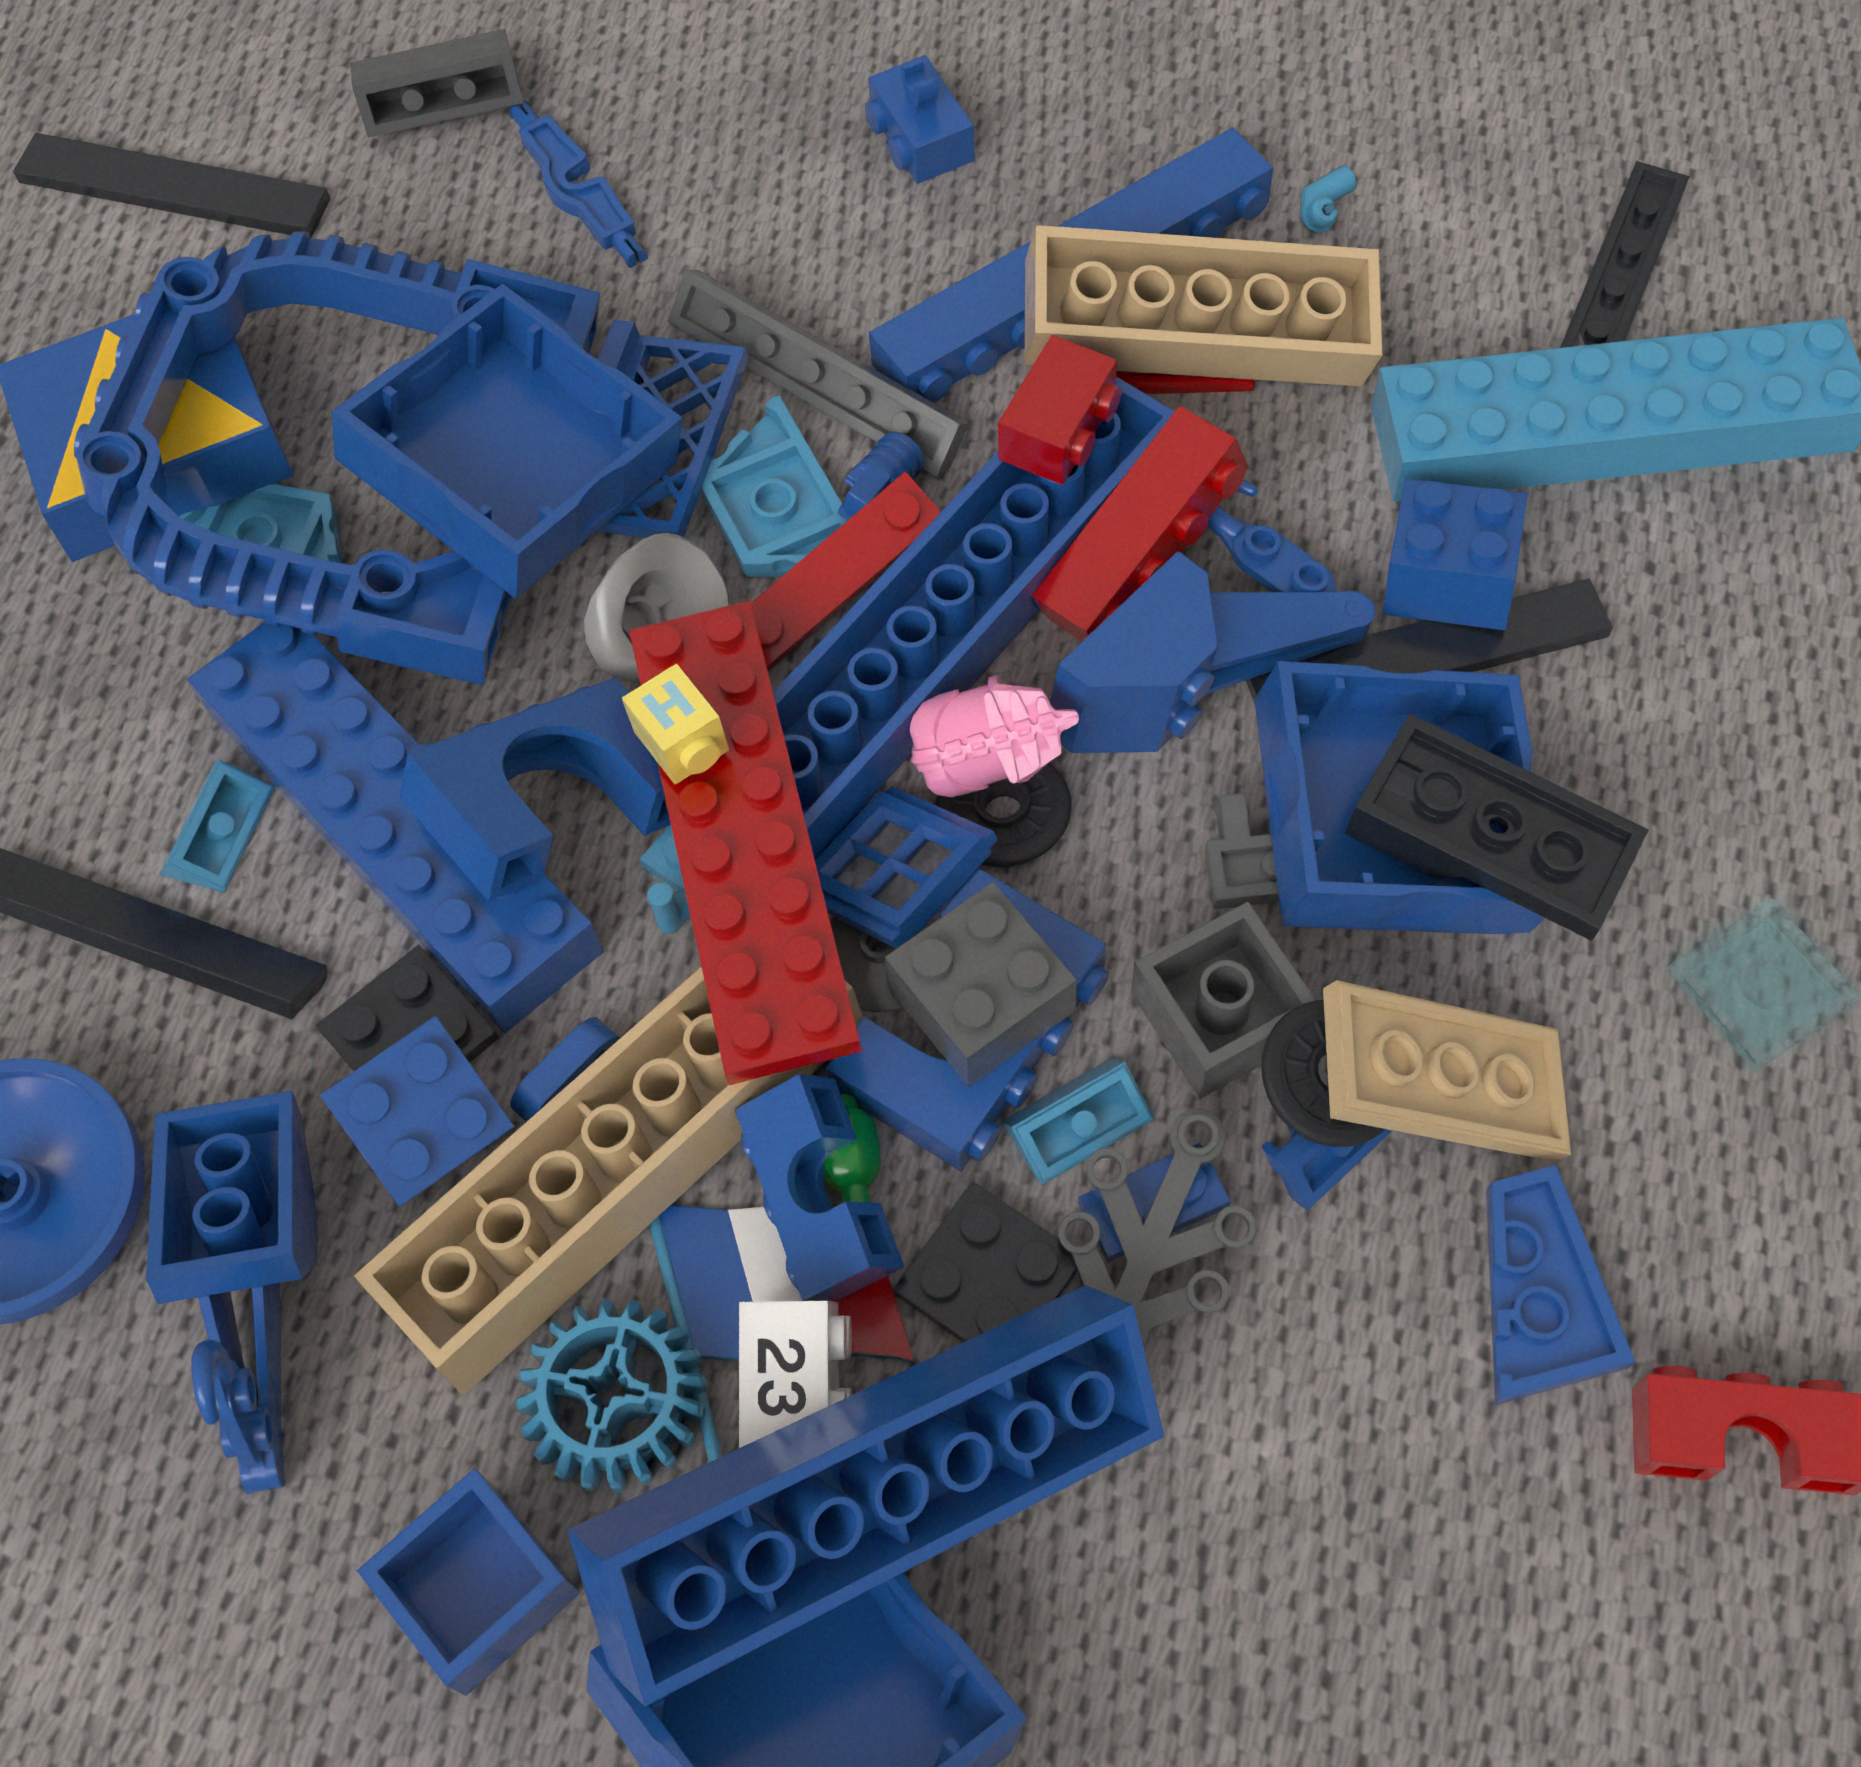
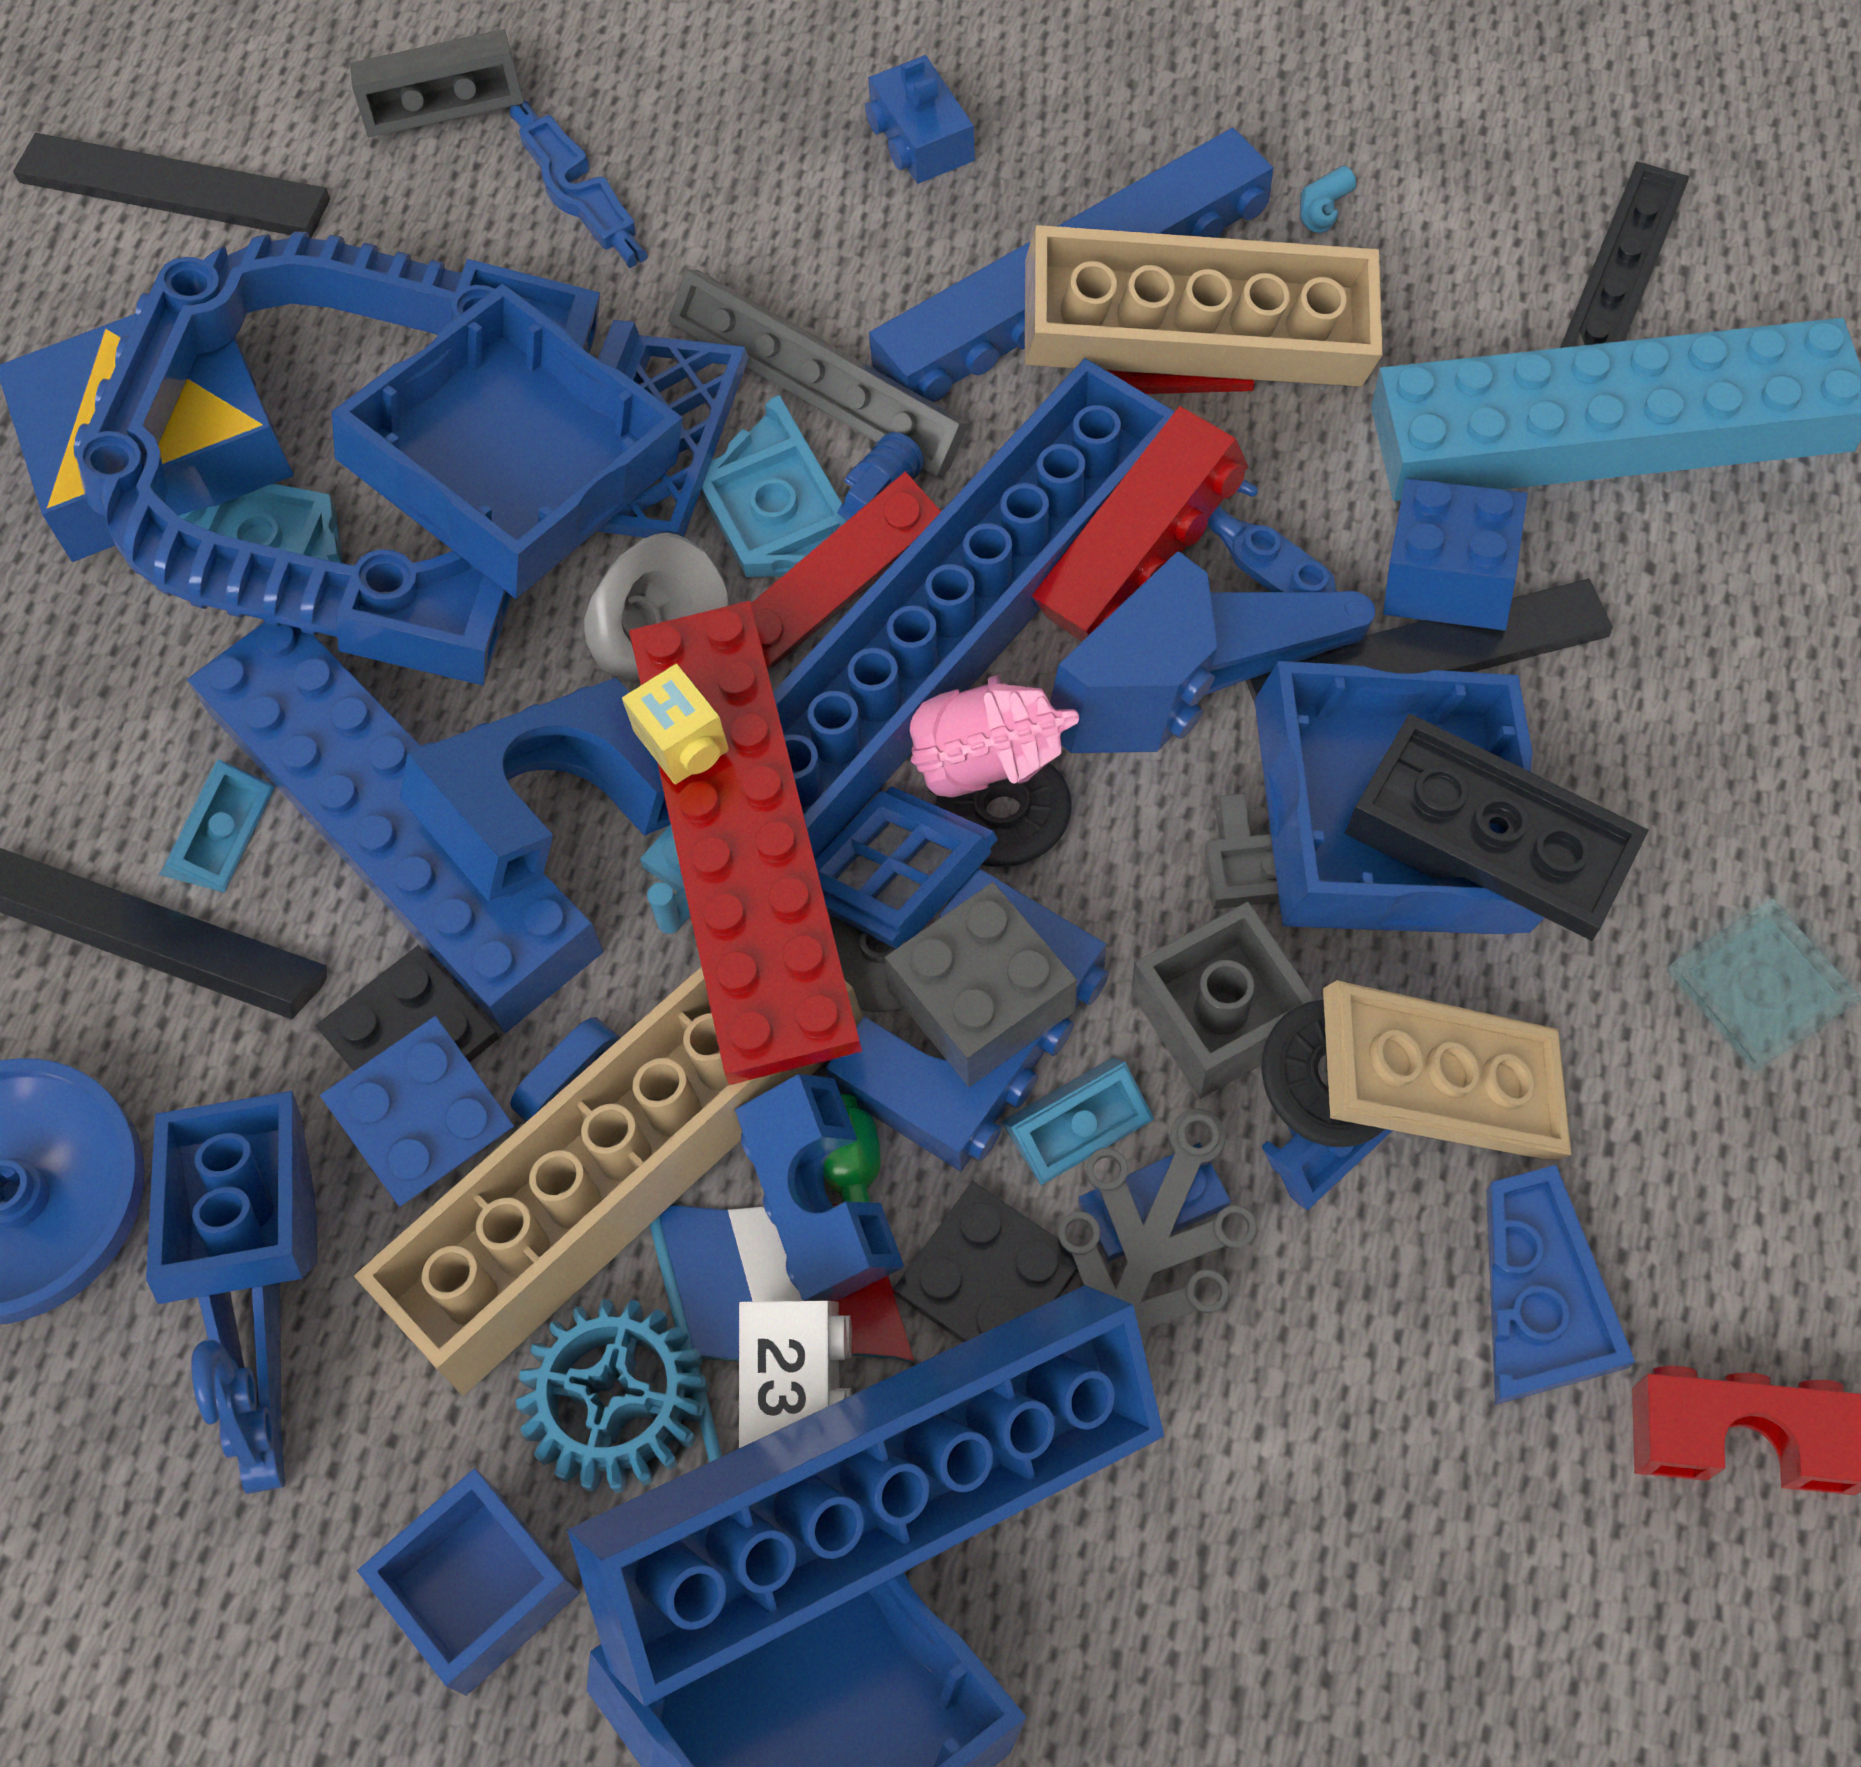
red brick [998,335,1122,485] -> none

